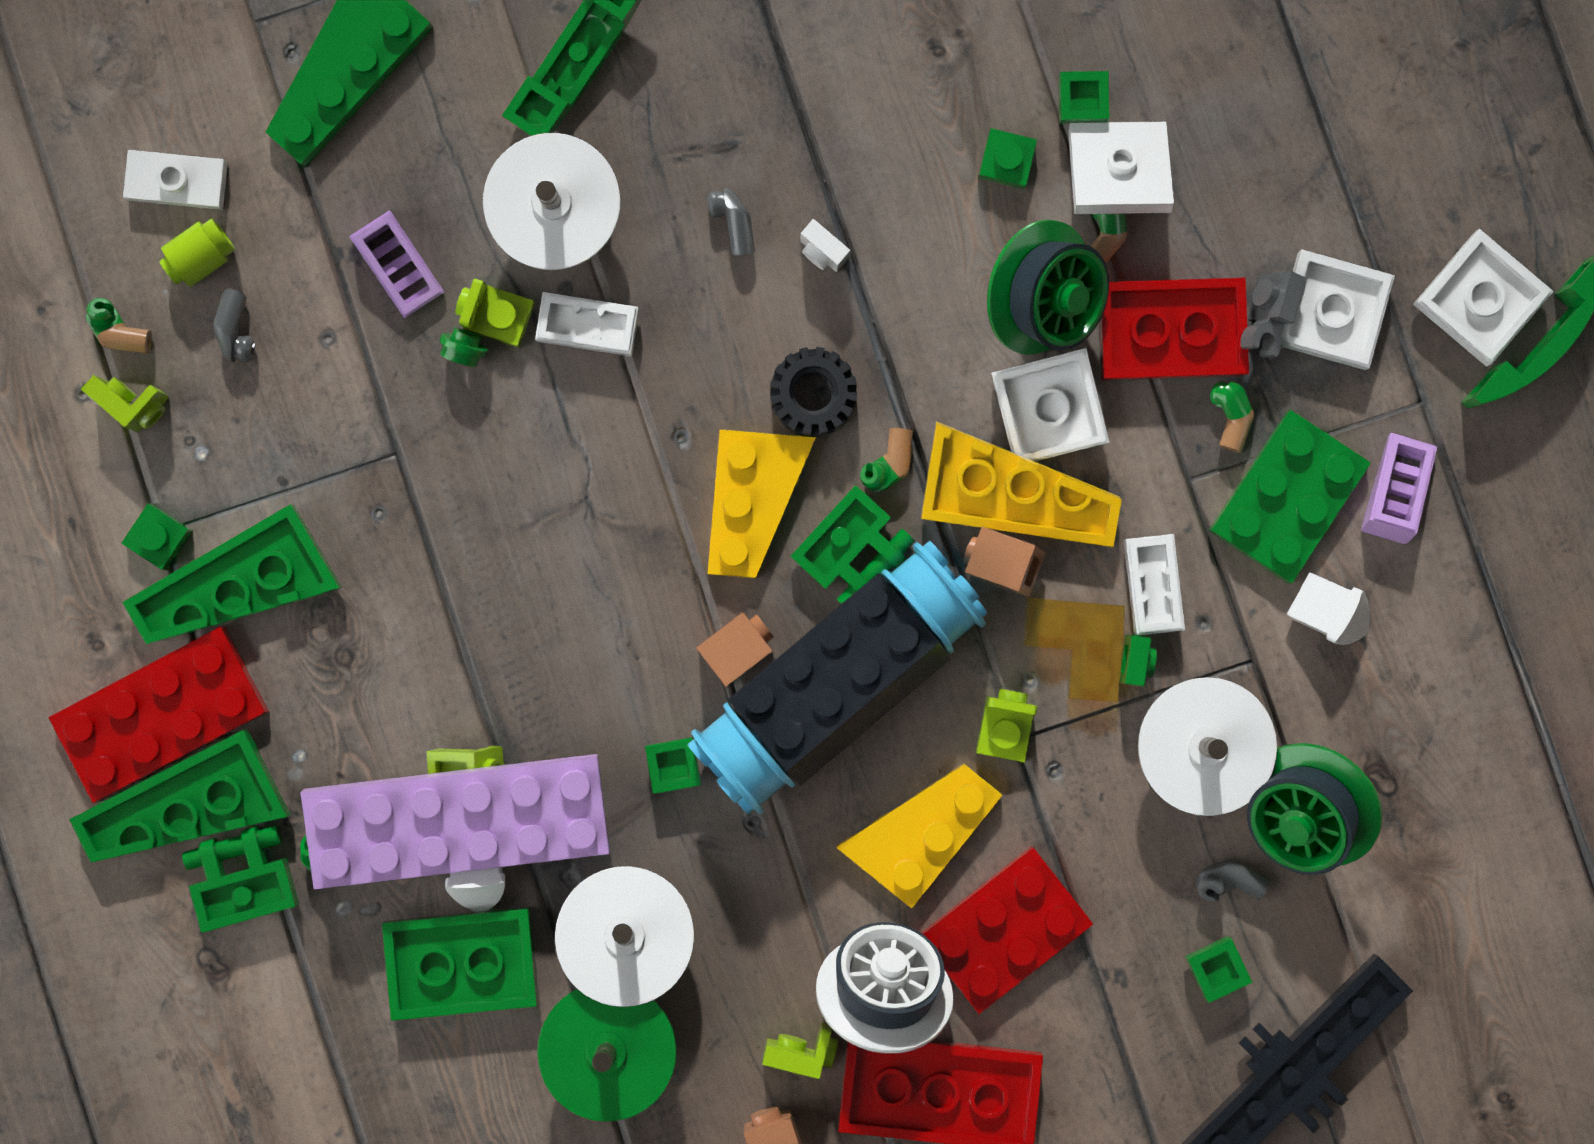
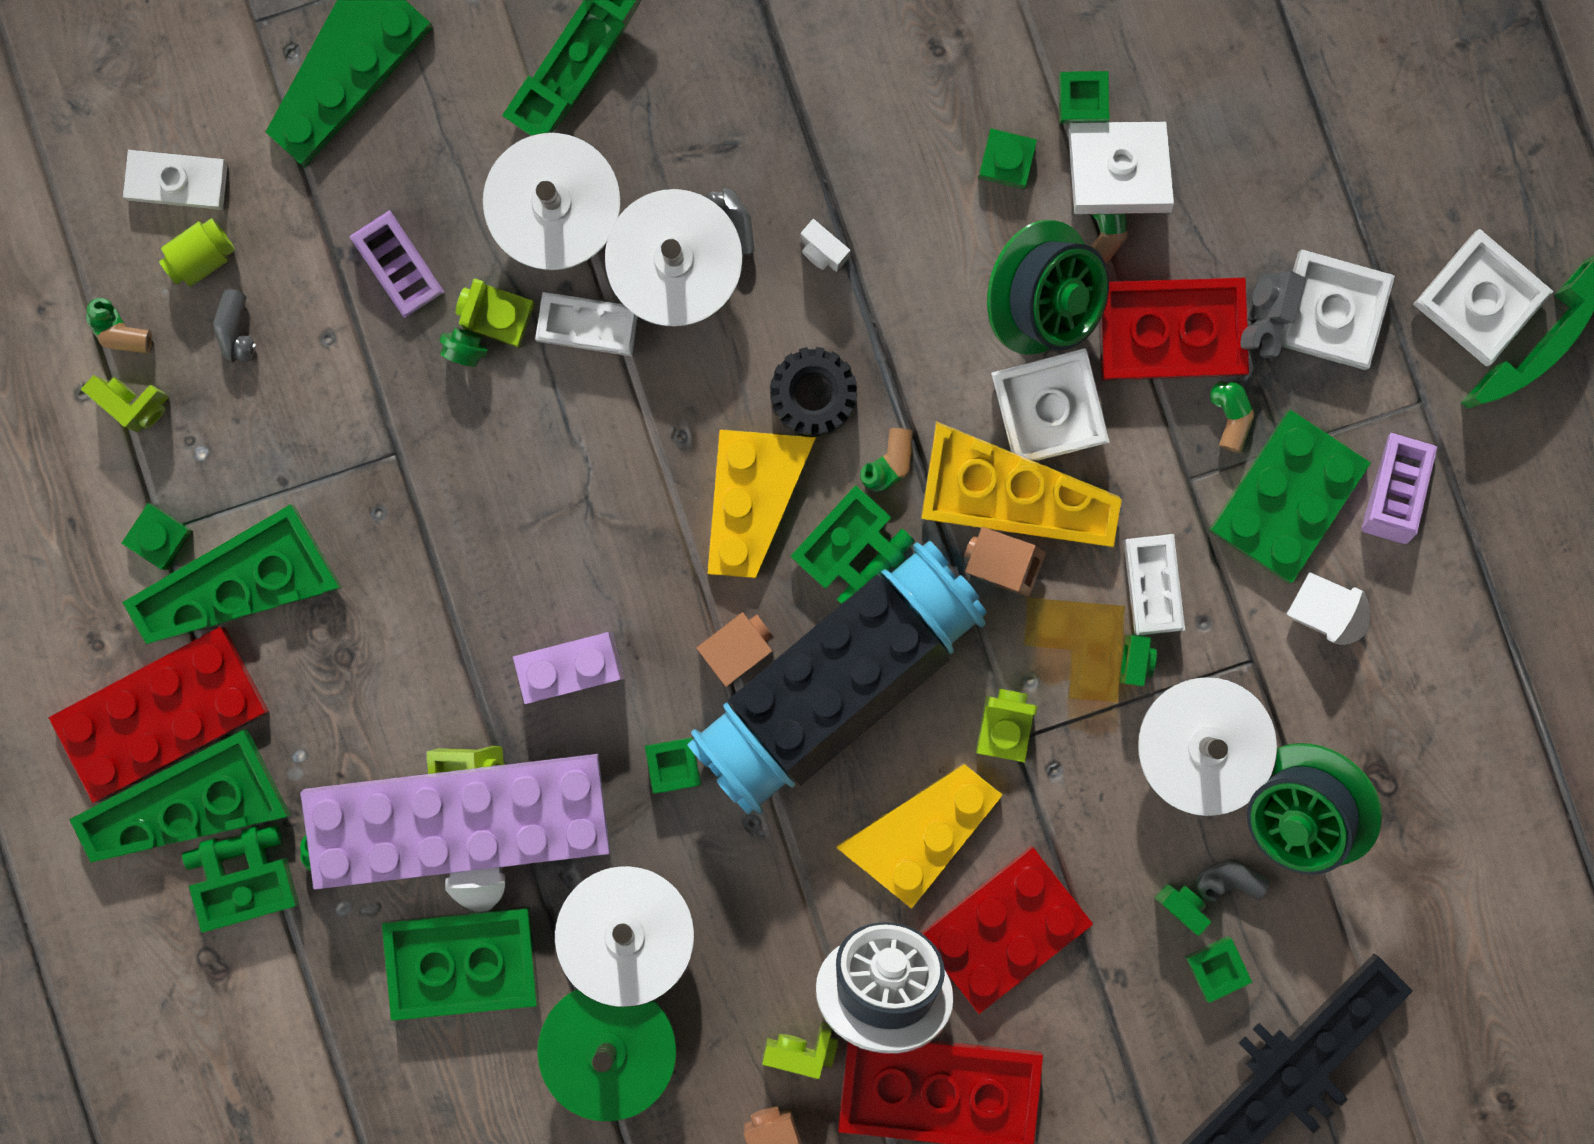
none -> lavender brick [513,632,625,704]
none -> white piece [605,189,742,327]
none -> green plate [1154,884,1211,936]

